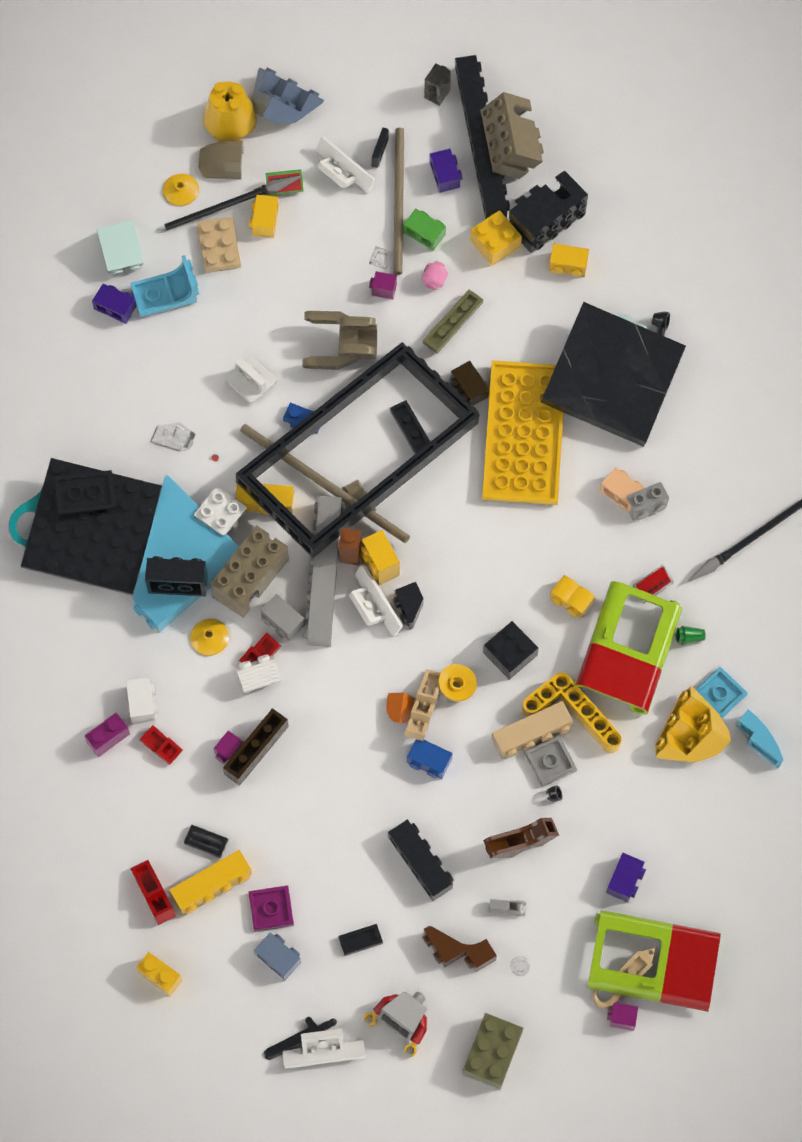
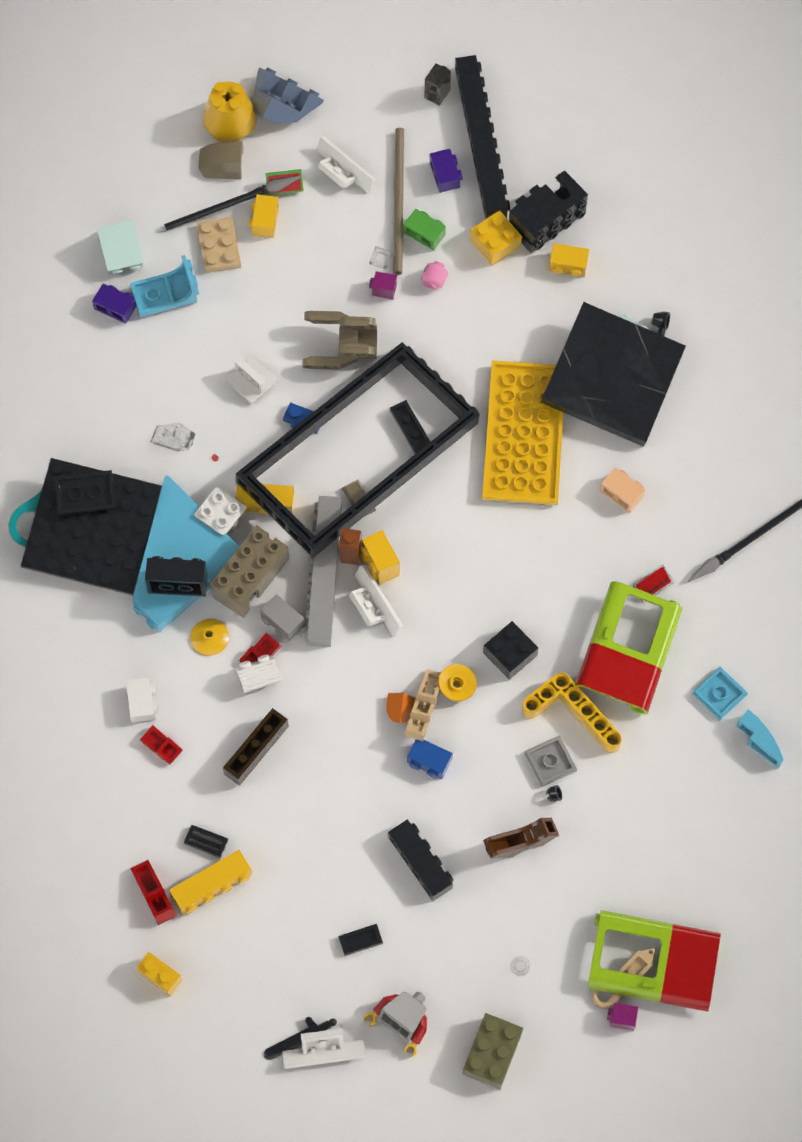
magenta brick [85,713,130,758] -> none
yellow dish [163,173,199,206] -> none
magenta brick [213,731,244,764] -> none
dark tan piece [240,424,410,543] -> none
magenta tile [248,885,294,932] -> none
sand blue brick [254,932,301,981] -> none
black tile [372,127,389,168] -> none
black slope [393,582,424,630] -> none
reddish brown arch [422,926,497,972] -> none
olive plate [423,289,483,354] -> none
dark brown brick [449,361,490,407] -> none
dark tan piece [481,92,544,179] -> none
light grey bar [489,899,526,916] -> none
tan brick [491,701,573,759] -> none
yellow brick [550,575,595,618] -> none
dark purple brick [606,853,646,902] -> none
light grey bracket [627,482,669,520] -> none
yellow brick [655,686,731,762] -> none
green cone [676,626,706,645] -> none

